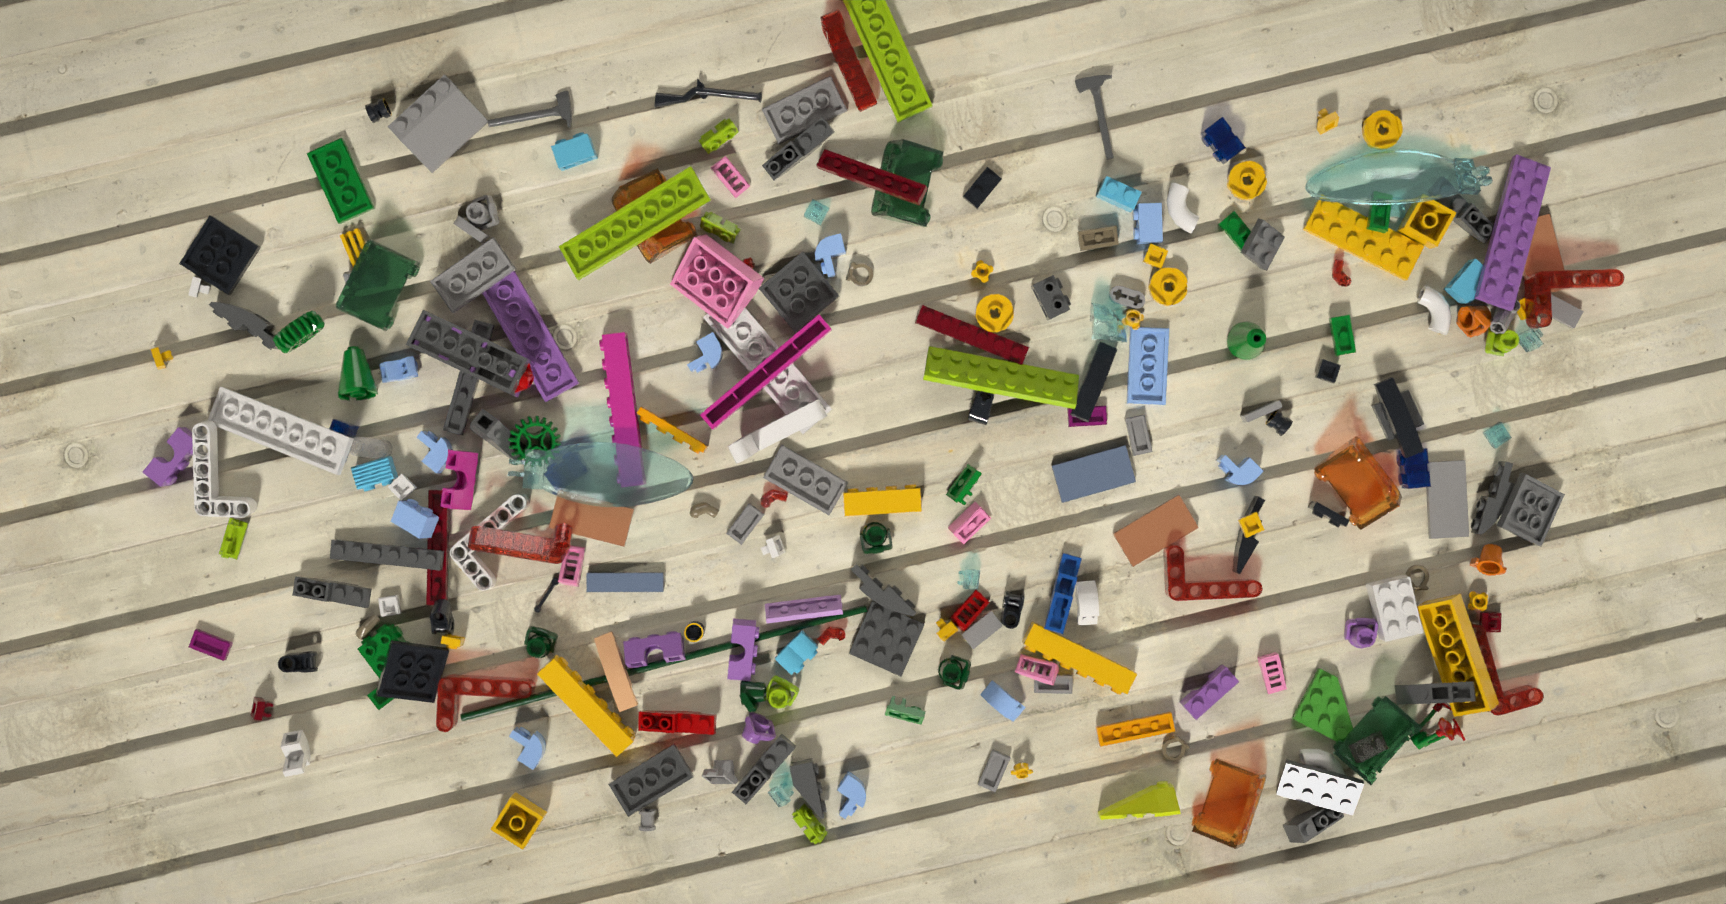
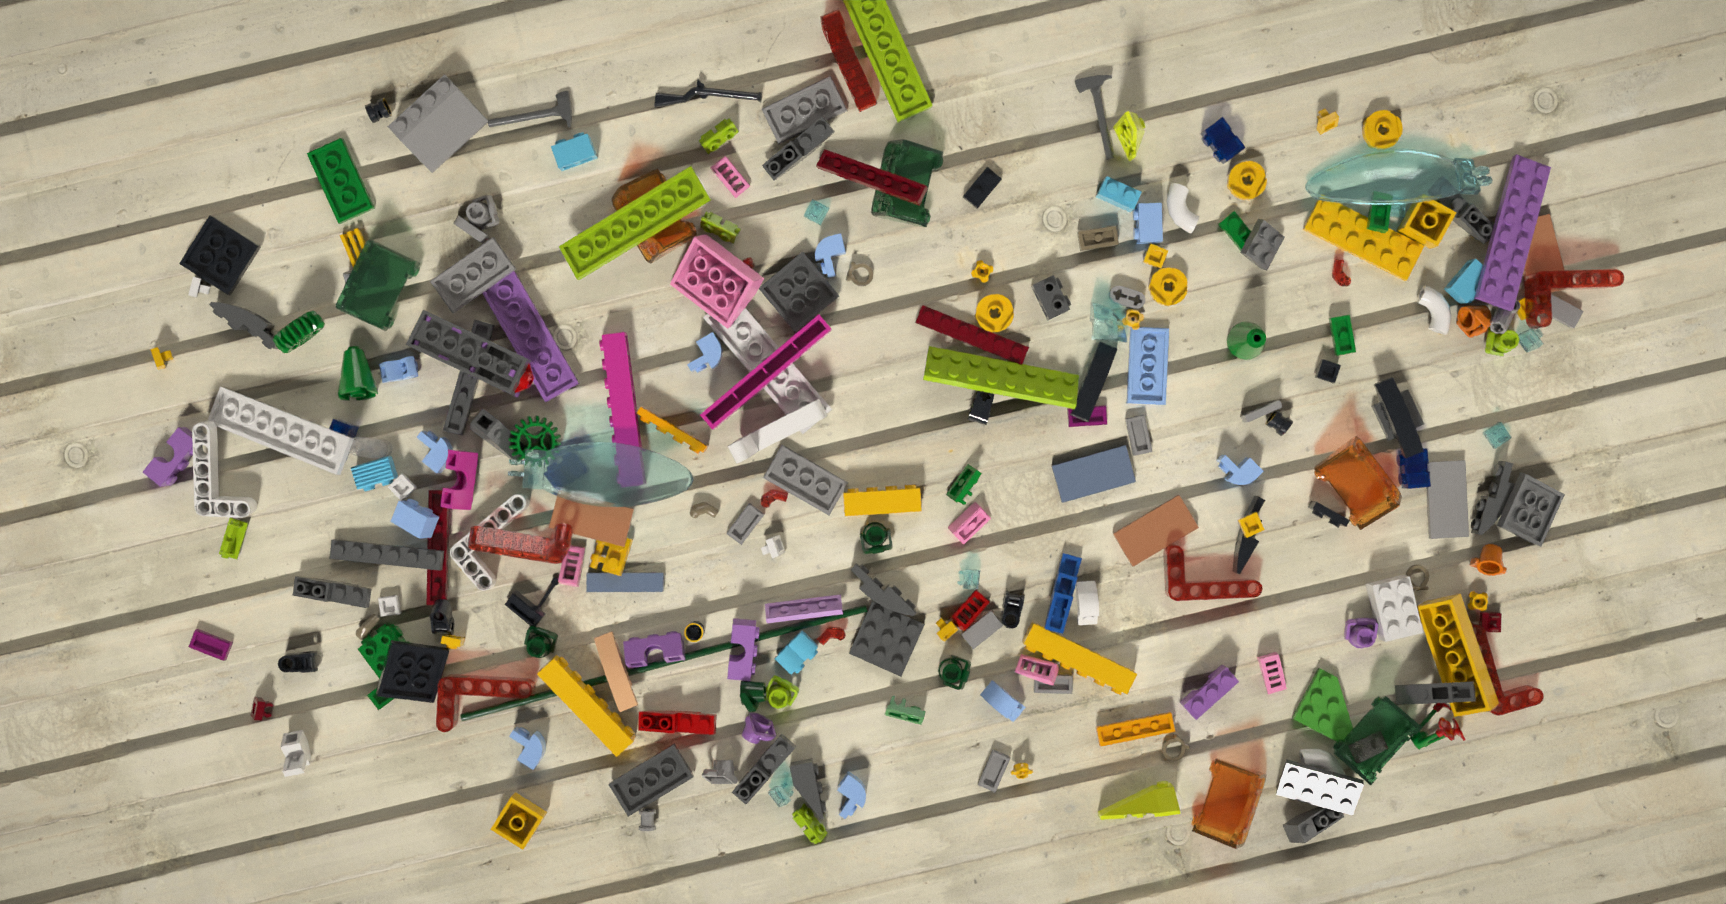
none -> black tile [505,590,545,627]
none -> yellow plate [589,538,633,576]
none -> neon yellow wedge [1113,111,1145,162]

